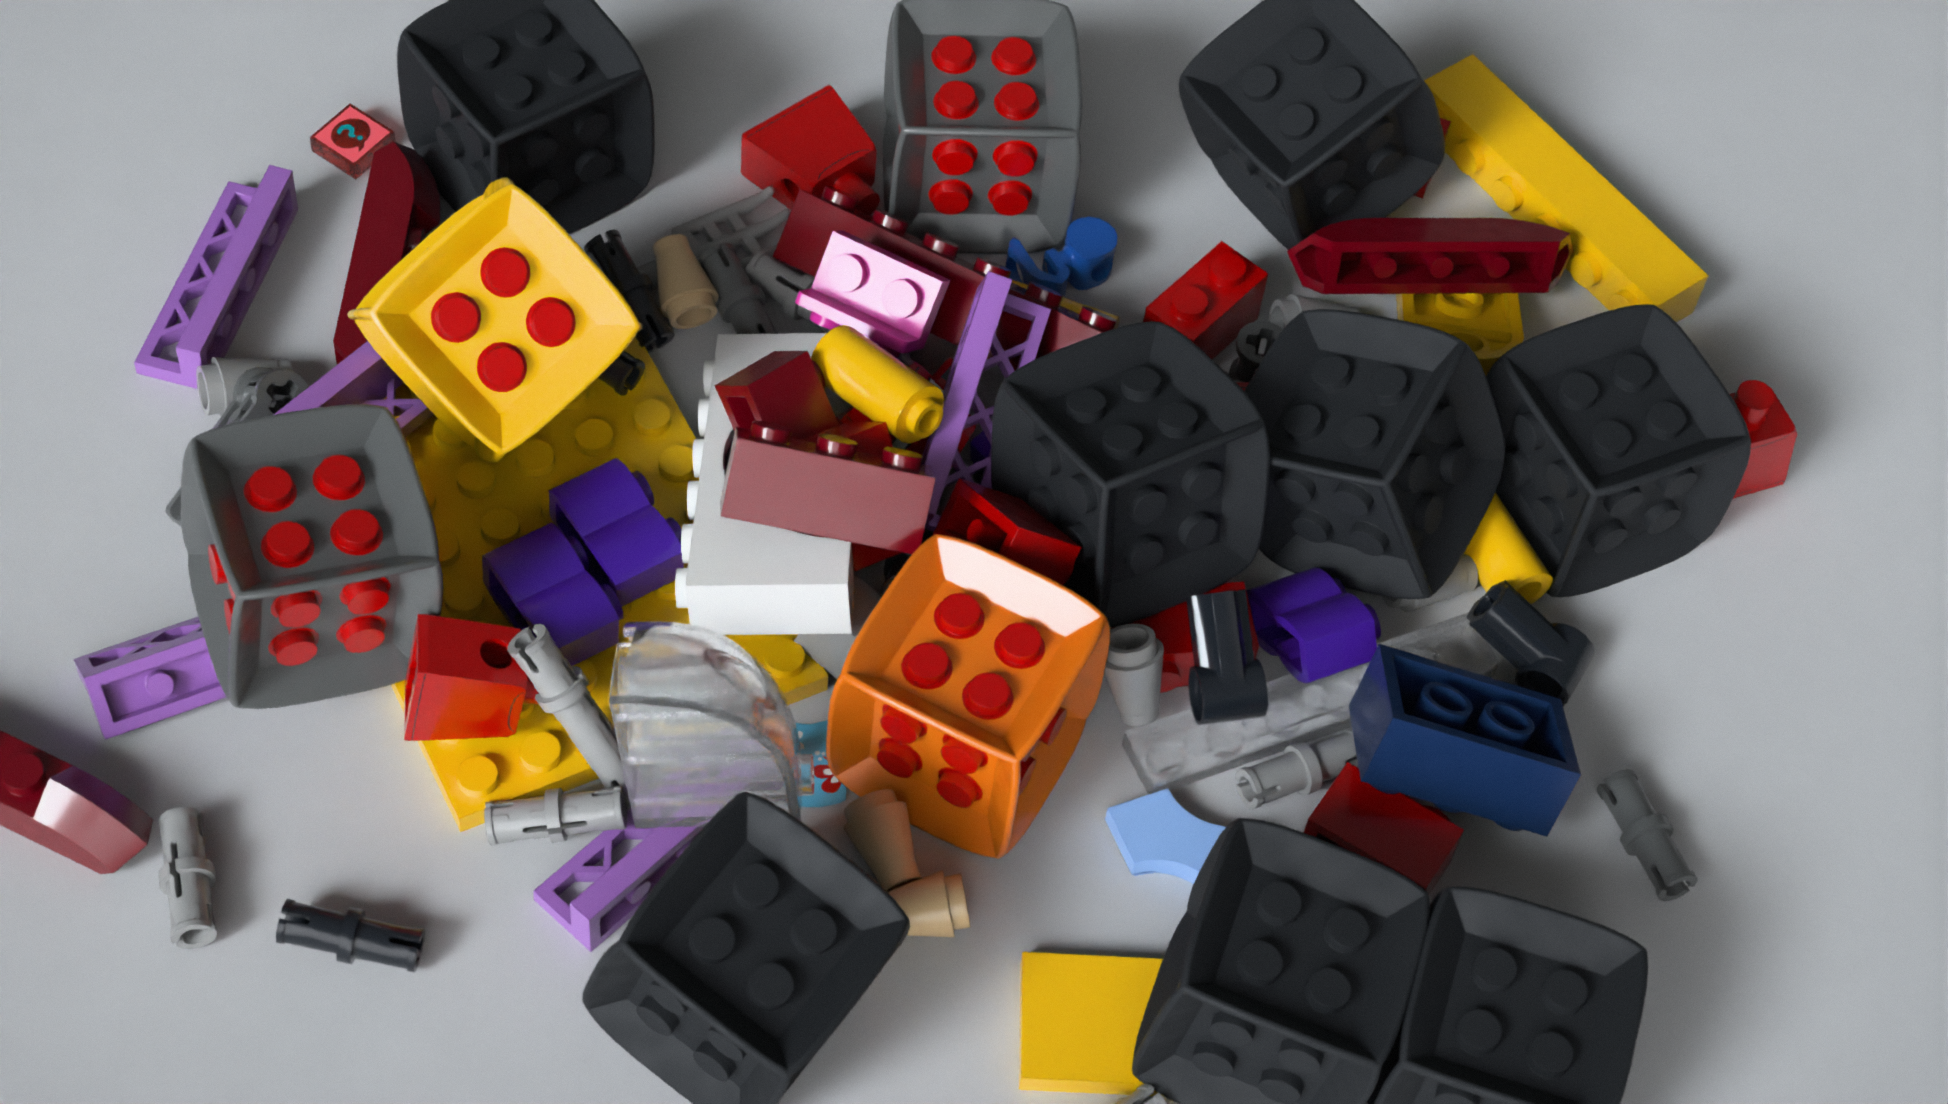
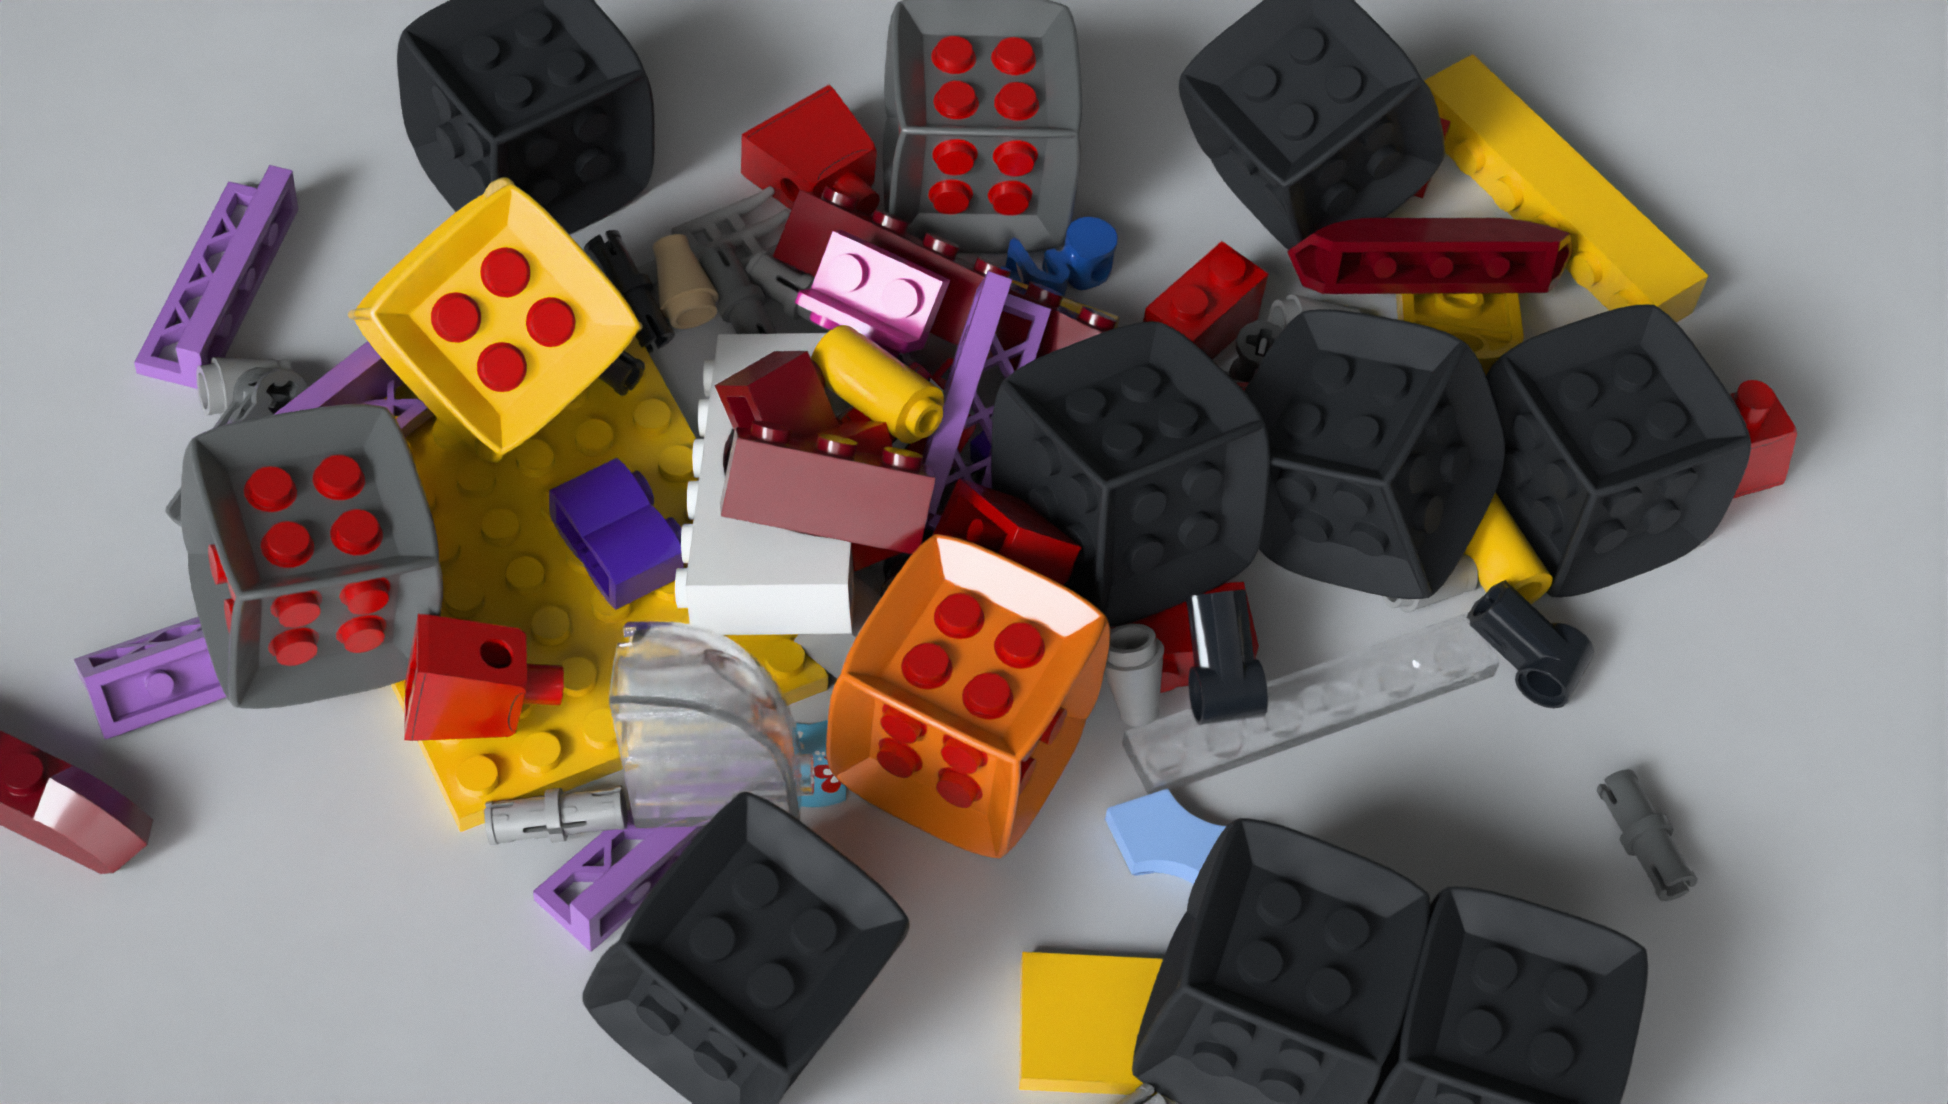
light grey pin [158,807,217,949] -> none
black pin [276,899,425,973] -> none
clear red tile [310,103,395,180] -> none
dark red brick [333,141,441,364] -> none
dark purple brick [482,522,623,666] -> none
light grey pin [507,624,650,801] -> none
tan cone [844,789,922,892] -> none
tan cone [888,870,971,937] -> none
light grey pin [1235,728,1359,810] -> none
dark purple brick [1246,567,1381,683] -> none
red brick [1304,762,1464,895] -> none
dark blue brick [1349,644,1581,837] -> none

